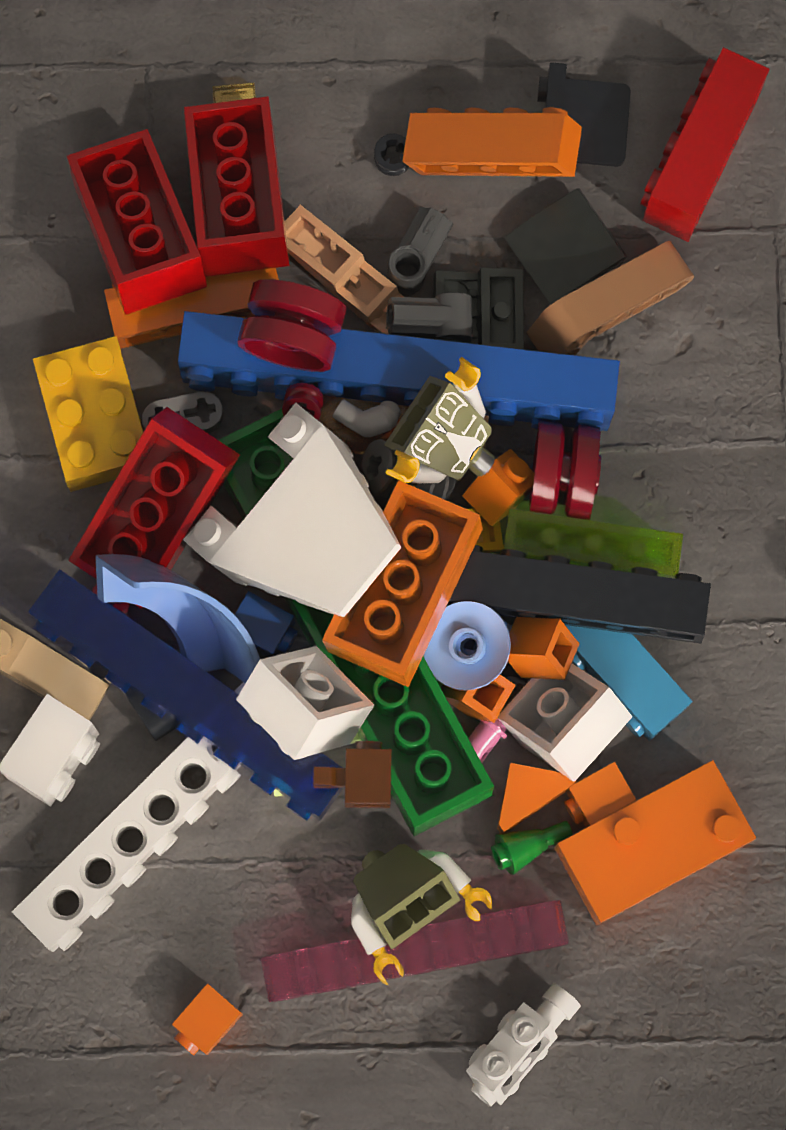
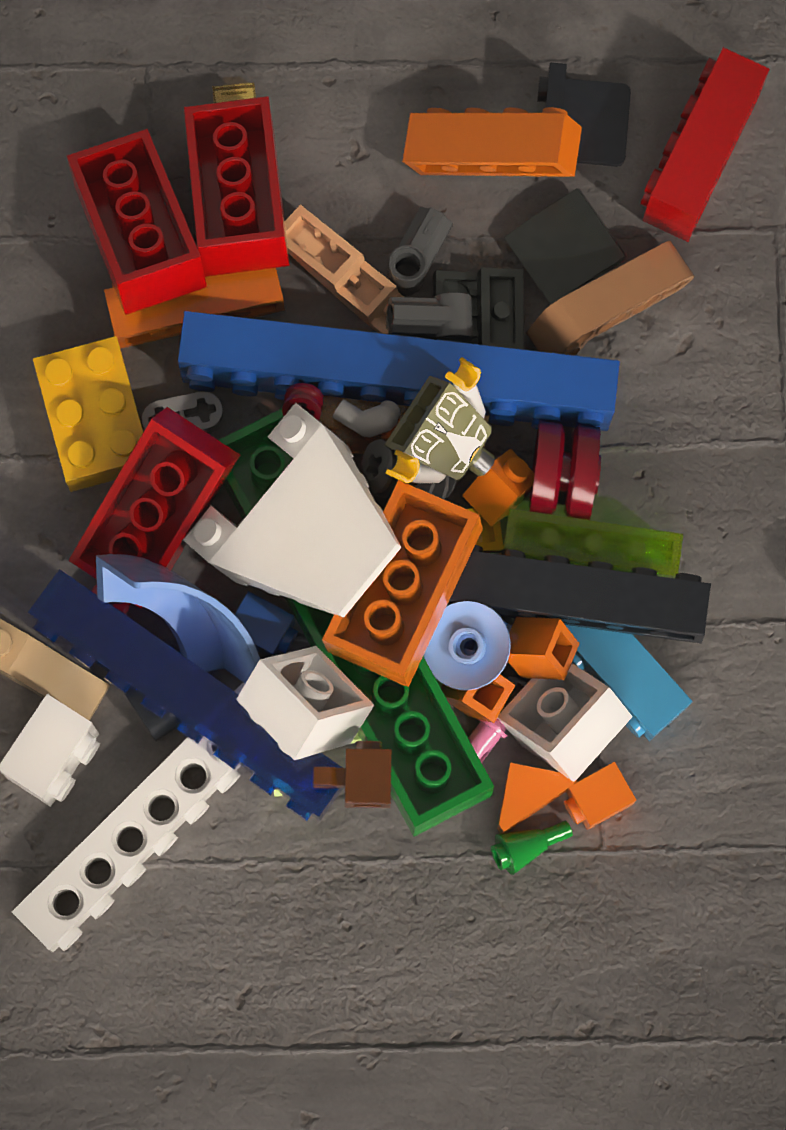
orange brick [172,983,243,1055] -> none
dark red wheel [237,279,346,372] -> none
clear pink beam [260,900,570,1003] -> none
olive torso [351,844,492,985] -> none
black bush [374,133,409,176] -> none
white brick [466,983,581,1107] -> none
orange brick [554,760,756,926] -> none

